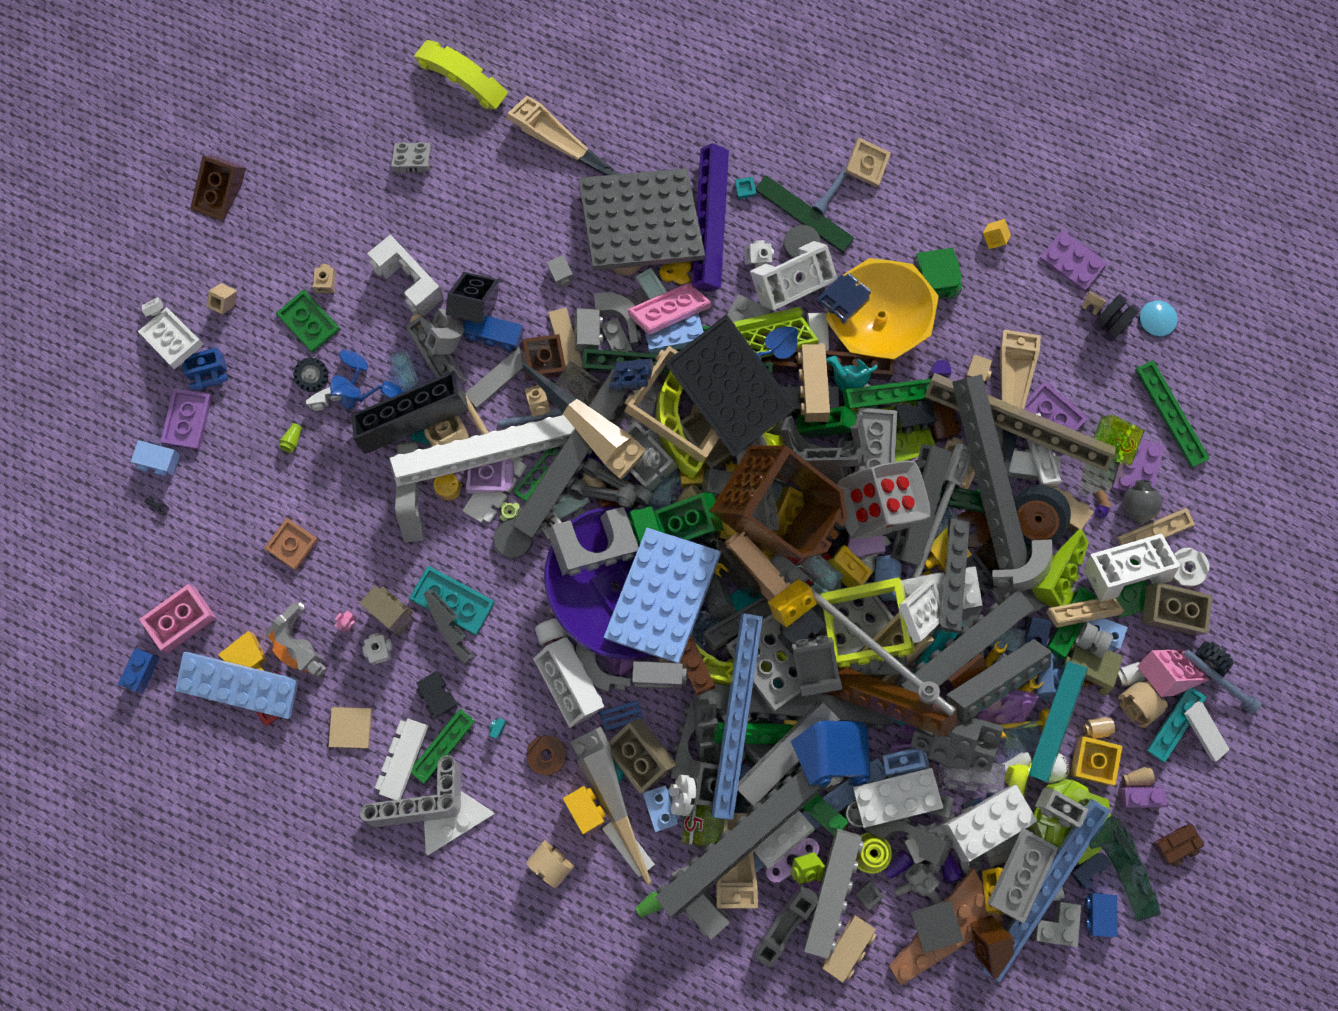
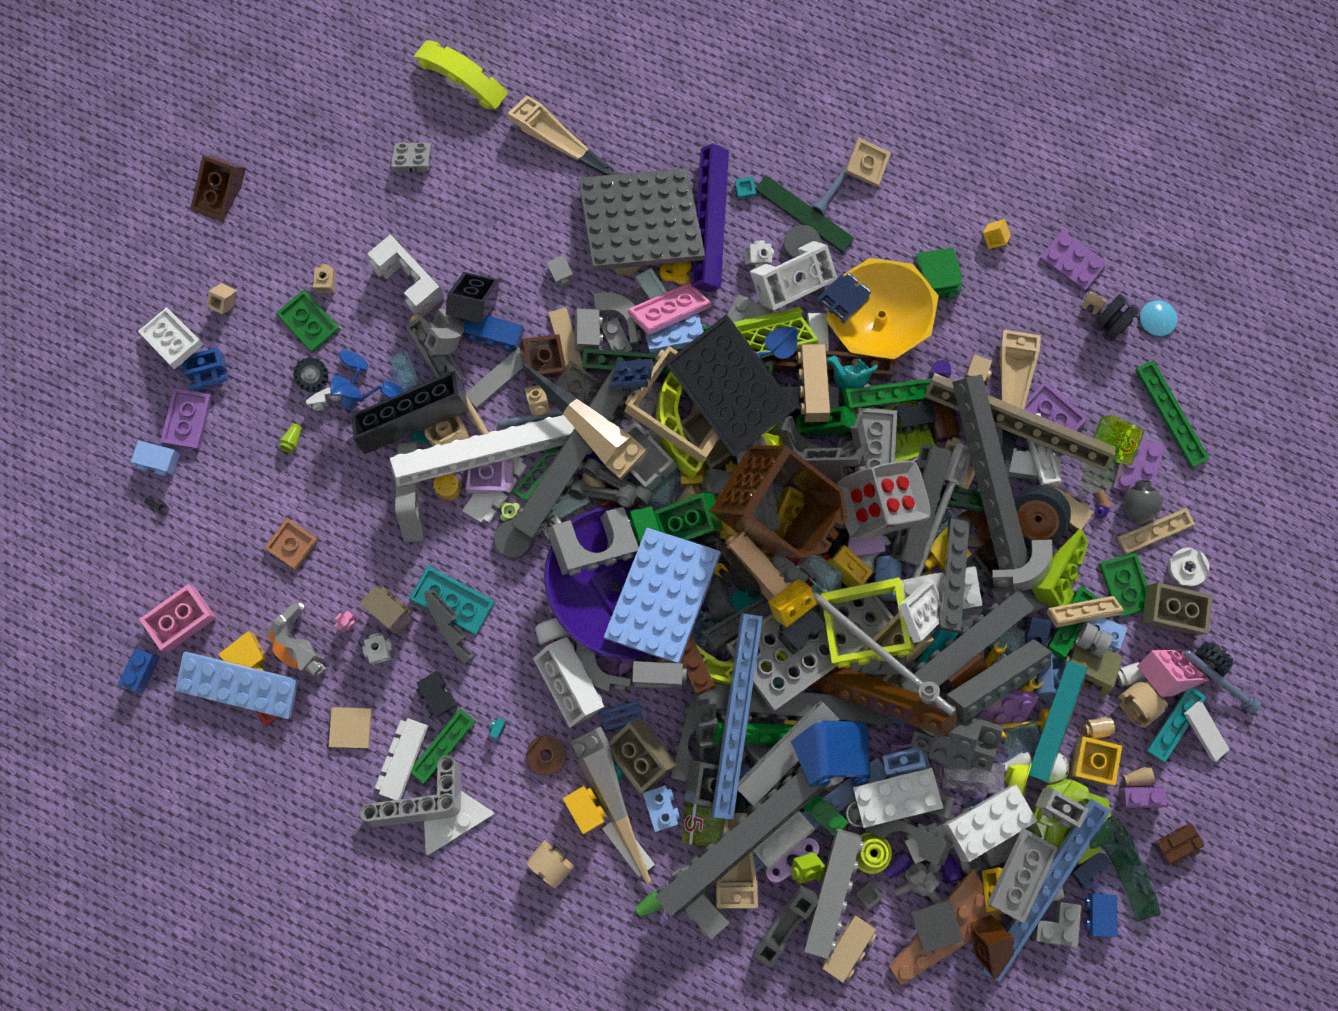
white plate [142,297,163,317] -> none
light grey plate [643,448,660,469] -> none
white plate [669,774,696,816] -> none
dark grey panel [792,636,842,697] -> none
white plate [1083,534,1180,602] -> none

